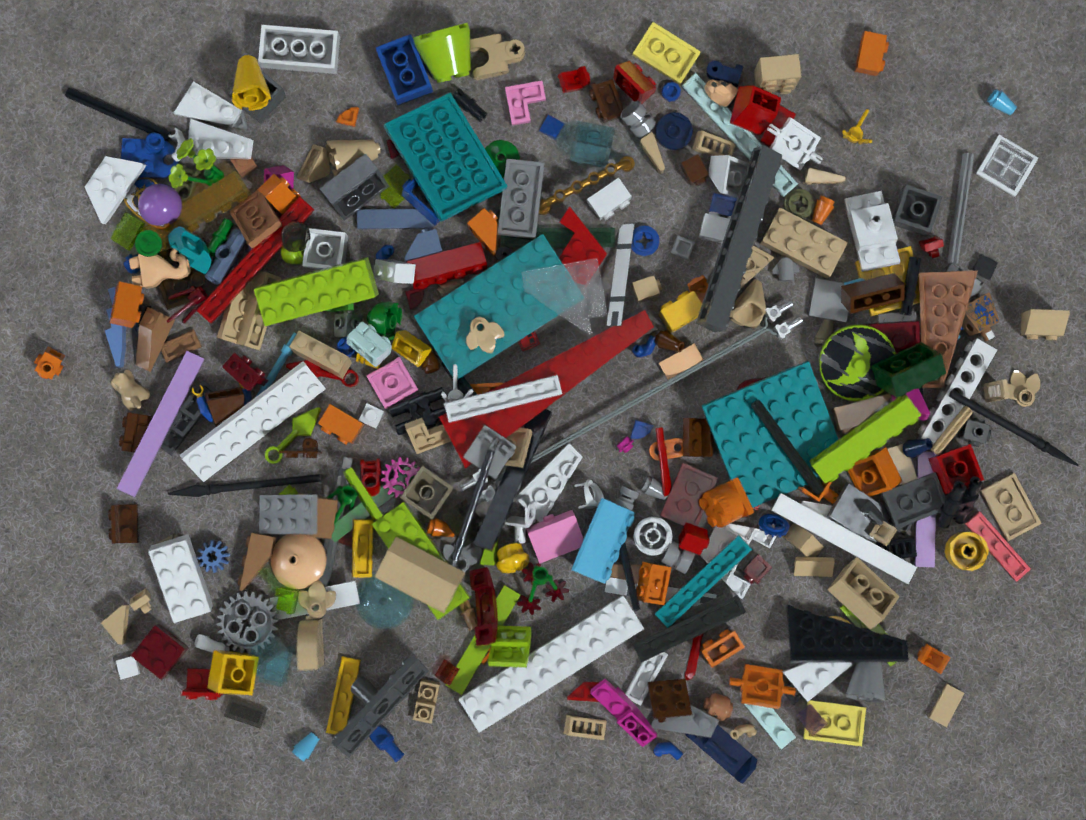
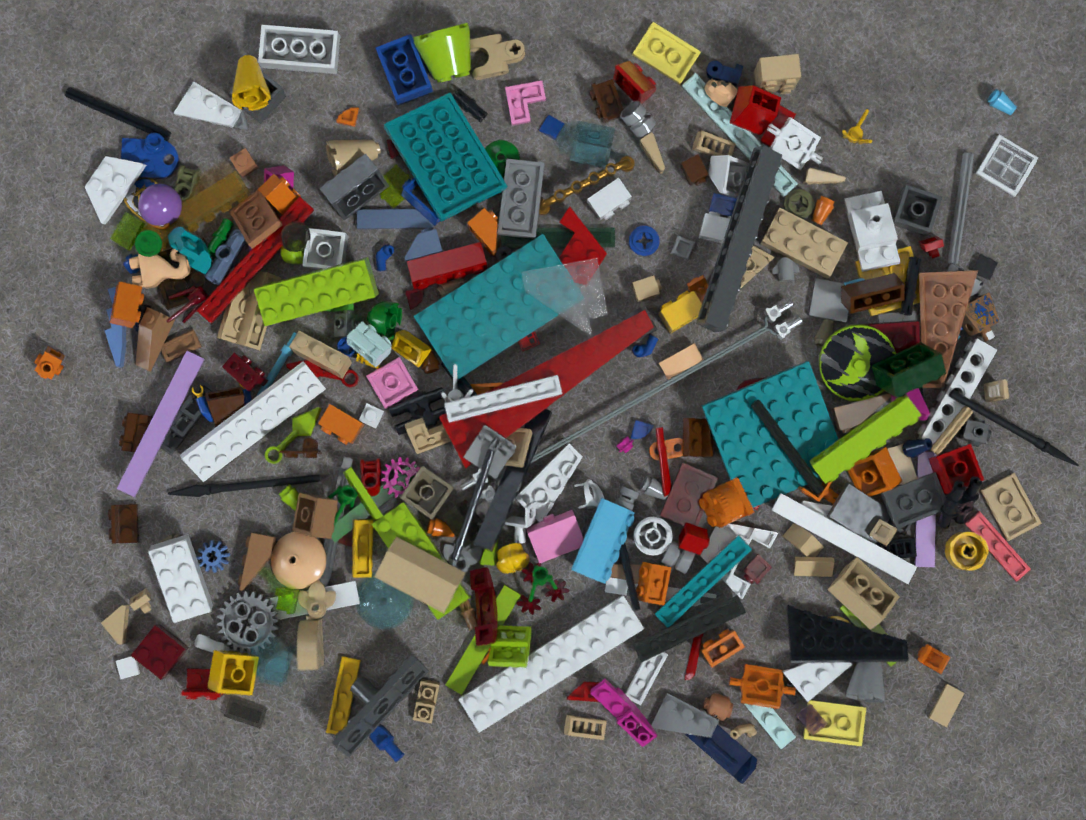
tan animal [111,370,150,411] -> none
white piece [168,127,185,162] -> none
lime plant [169,138,224,188] -> none
white wing [187,119,254,159] -> none
light grey plate [259,495,318,534] -> none
medium azure cone [292,732,320,762] -> none
tan slope [297,144,331,183] -> none
white brick [373,259,416,284] -> none
clear red tile [435,659,460,686] -> none
tan plate [466,317,504,354] -> none
red bracket [558,66,590,93] -> none
white sticker [607,224,634,326] -> none
reddish brown hinge [648,679,692,722] -> none
blue arm [653,742,683,760] -> none
dark blue tile [655,112,693,151] -> none
reddish brown cone [655,330,684,352] -> none
blue tile [662,82,681,102] -> none
tan hat [730,279,766,329] -> none
blue gear [758,514,789,538] -> none
orange brick [855,31,889,76] -> none
dark grey slope [861,501,883,525] -> none
tan plate [1008,370,1040,407] -> none
tan slope [1021,309,1070,341] -> none

